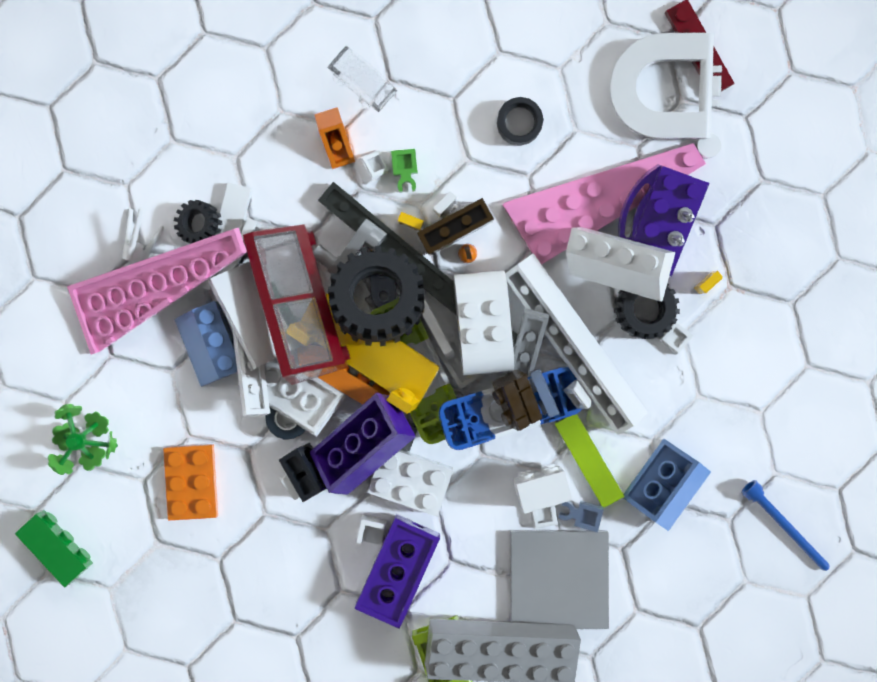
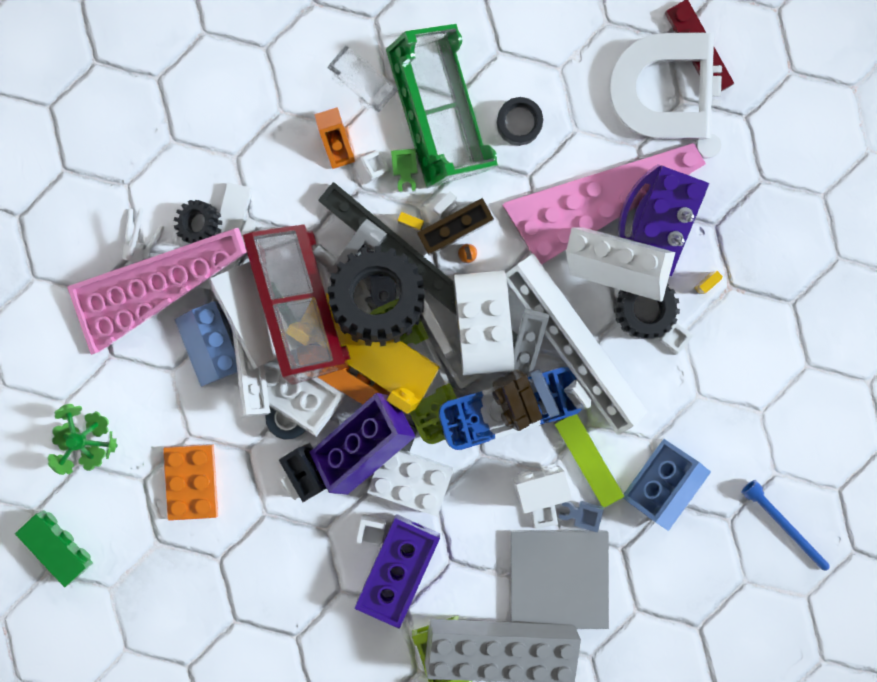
none -> windscreen [386,23,498,188]

